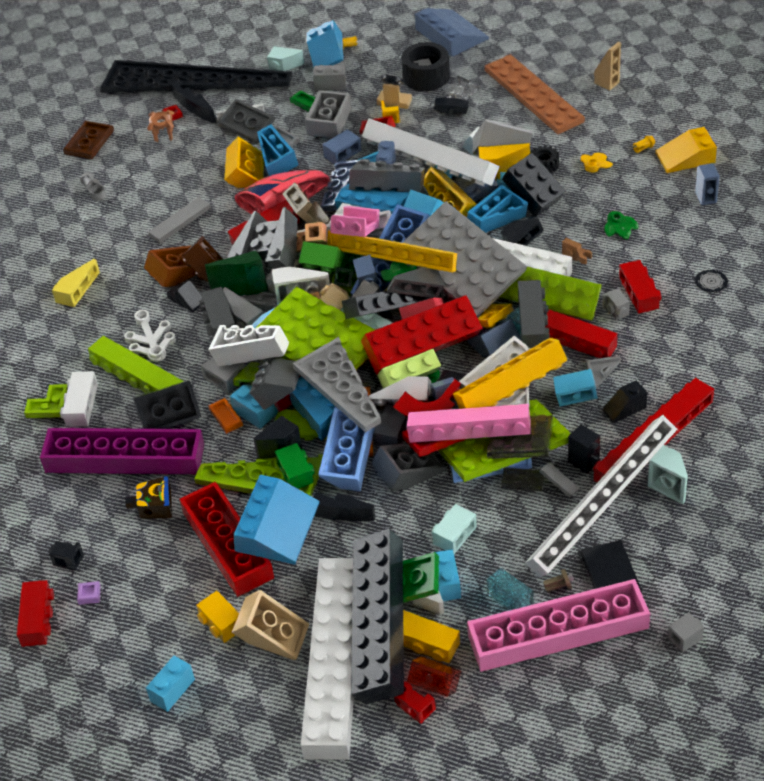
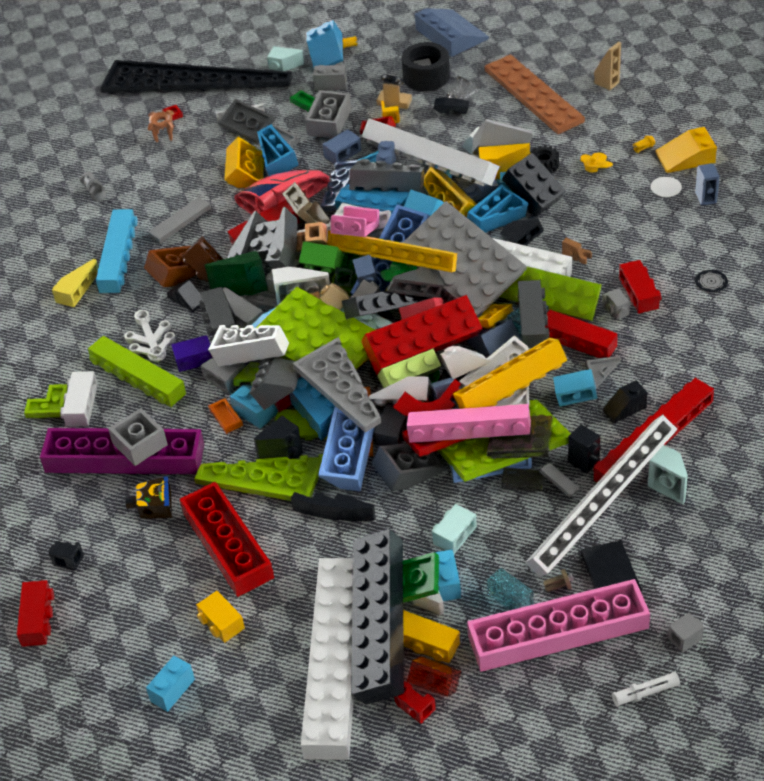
reddish brown tile [63,120,114,159] -> none
lavender tile [77,581,101,605] -> none
black brick [133,380,202,429] -> none
black slope [171,82,216,123] -> none
tan slope [232,590,309,660] -> none
dark azure slope [234,475,319,564] -> none
green brick [275,443,315,489] -> none
green plate [604,211,639,240] -> none
none -> medium azure brick [96,209,138,293]
none -> light grey brick [108,408,168,466]
none -> dark purple brick [171,335,213,372]
none -> white wedge [437,346,488,379]
none -> white pin [612,672,680,707]
none -> white sticker [651,177,682,197]

